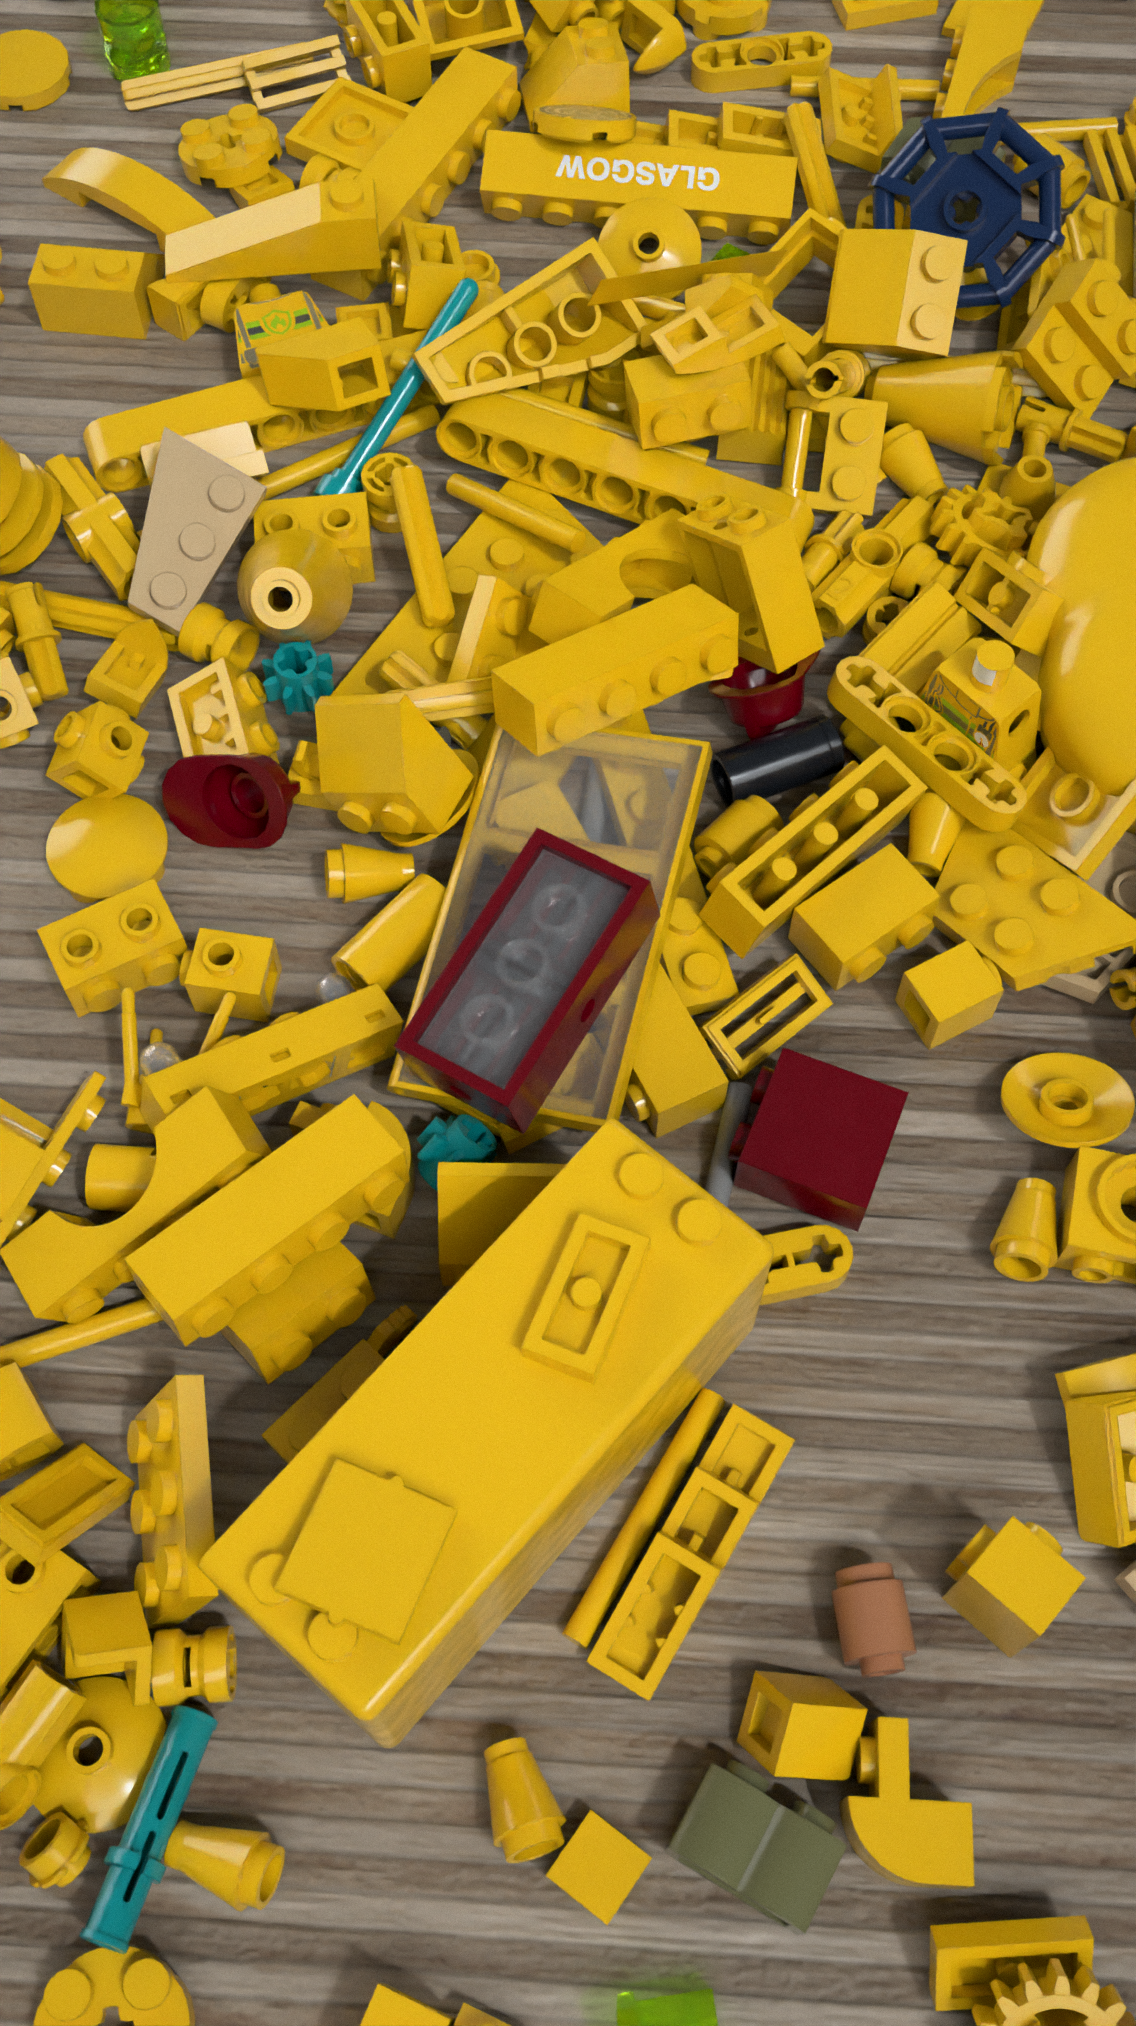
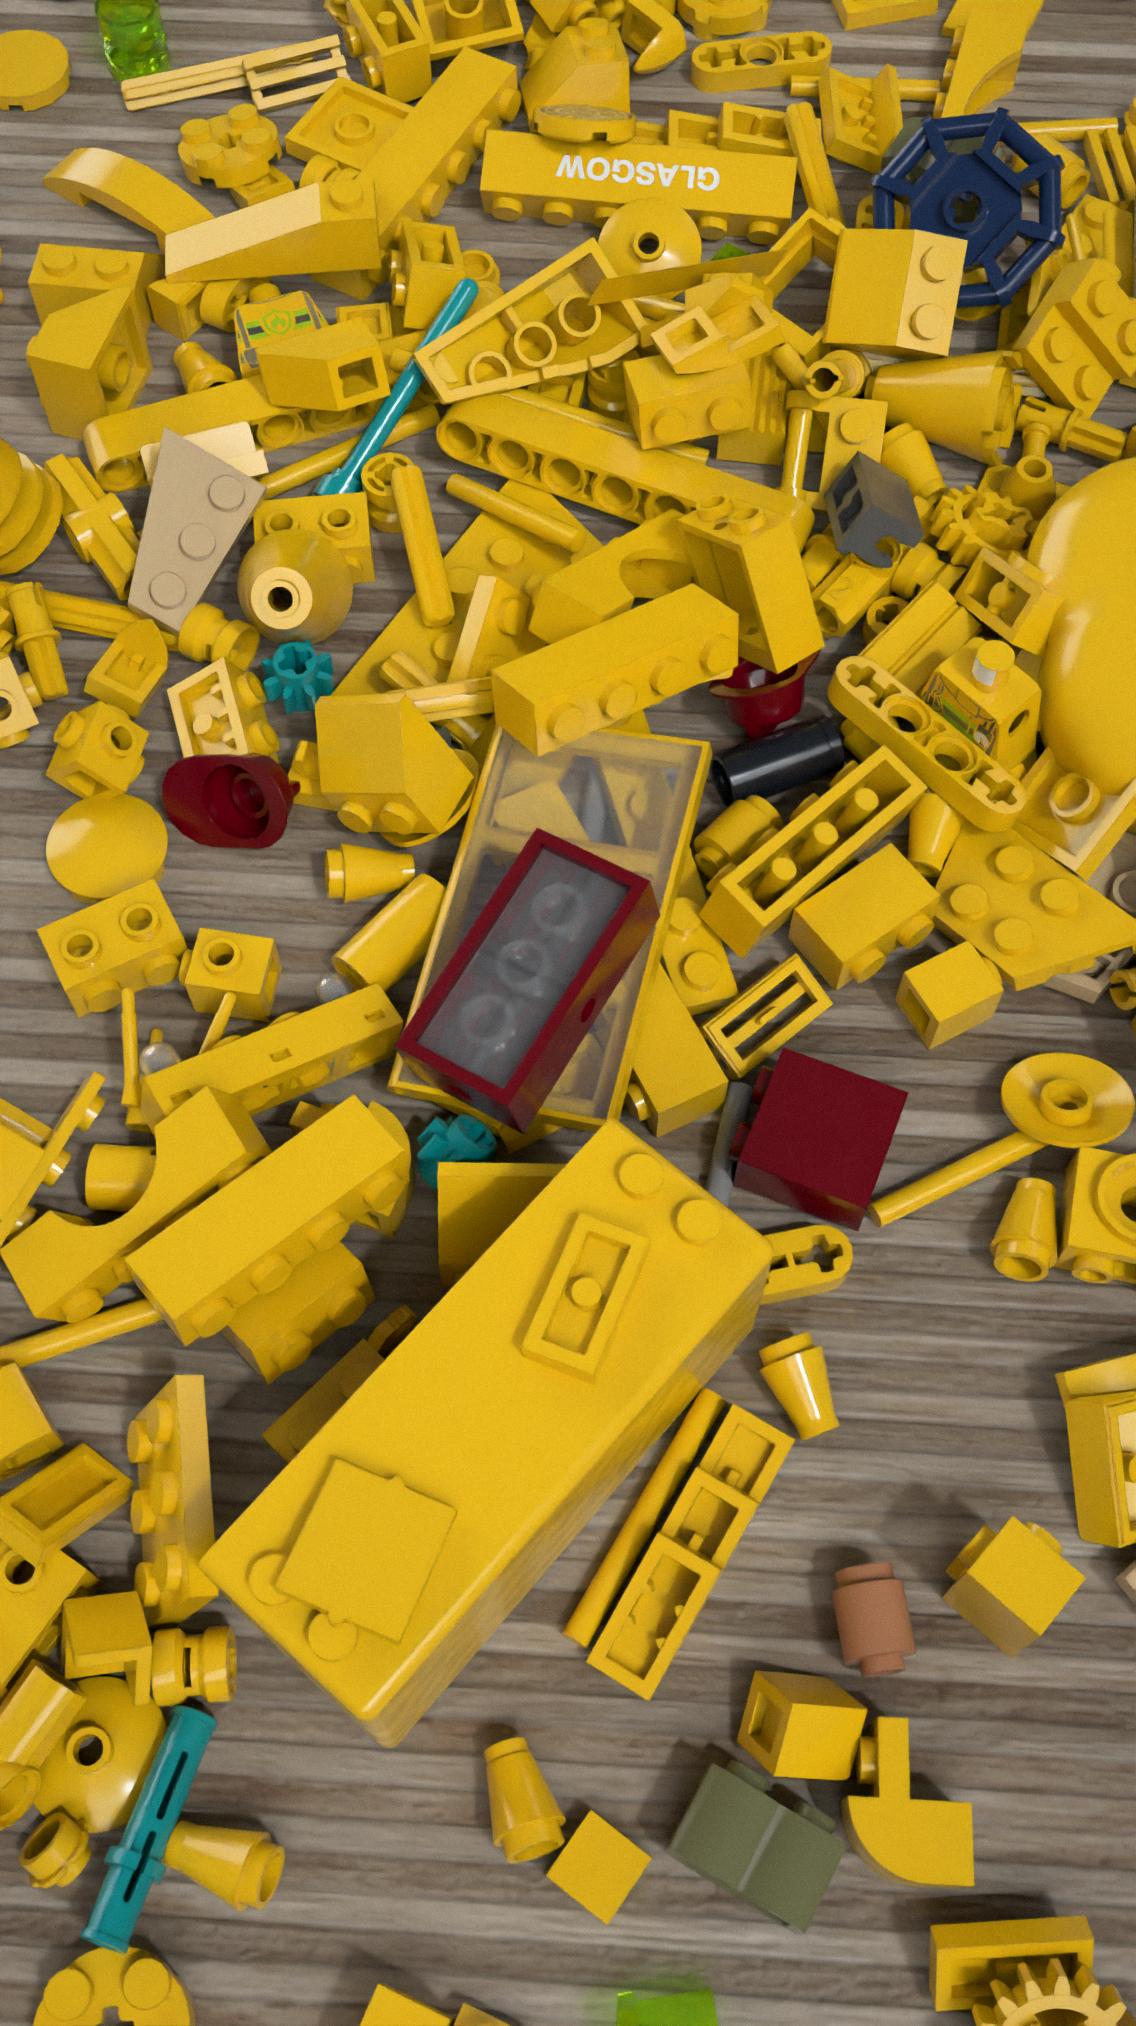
none -> yellow slope [26,286,153,441]
none -> yellow cone [173,341,237,394]
none -> yellow cone [758,1332,840,1441]
none -> dark grey hinge [824,451,924,568]
none -> yellow bar [868,1130,1050,1228]

